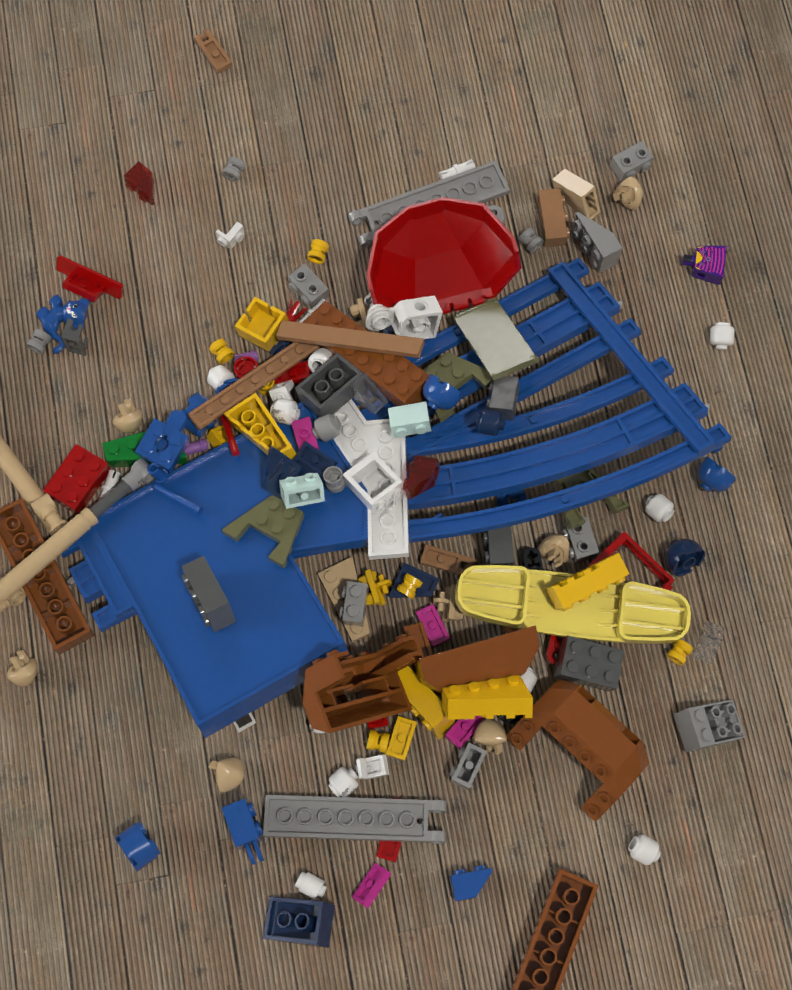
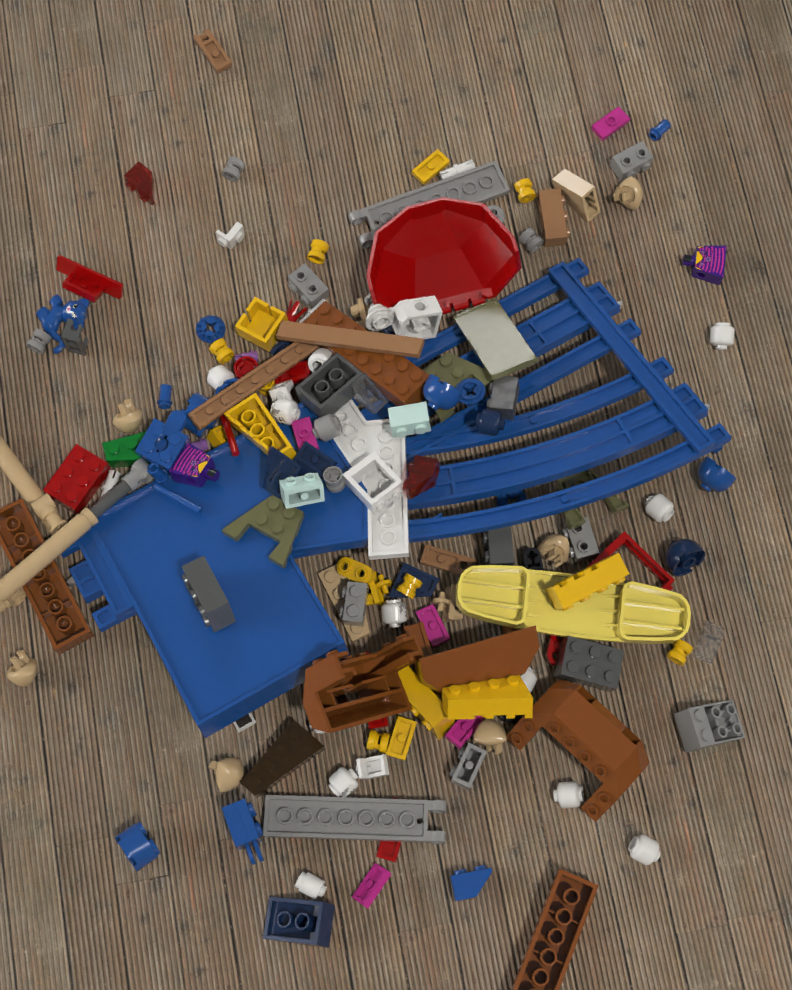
light grey slope [571,212,623,274] -> none
none -> blue pin [157,384,172,409]
none -> dark purple torso [169,443,220,488]
none -> blue gear [196,314,226,343]
none -> dark brown wedge [240,720,325,798]
none -> yellow plate [337,557,374,584]
none -> white head [381,599,407,628]
none -> yellow plate [412,149,450,185]
none -> blue gear [456,378,486,407]
none -> yellow wheel [514,178,537,203]
none -> white head [553,781,584,809]
none -> dark pink plate [591,106,630,141]
none -> blue pin [649,119,671,141]

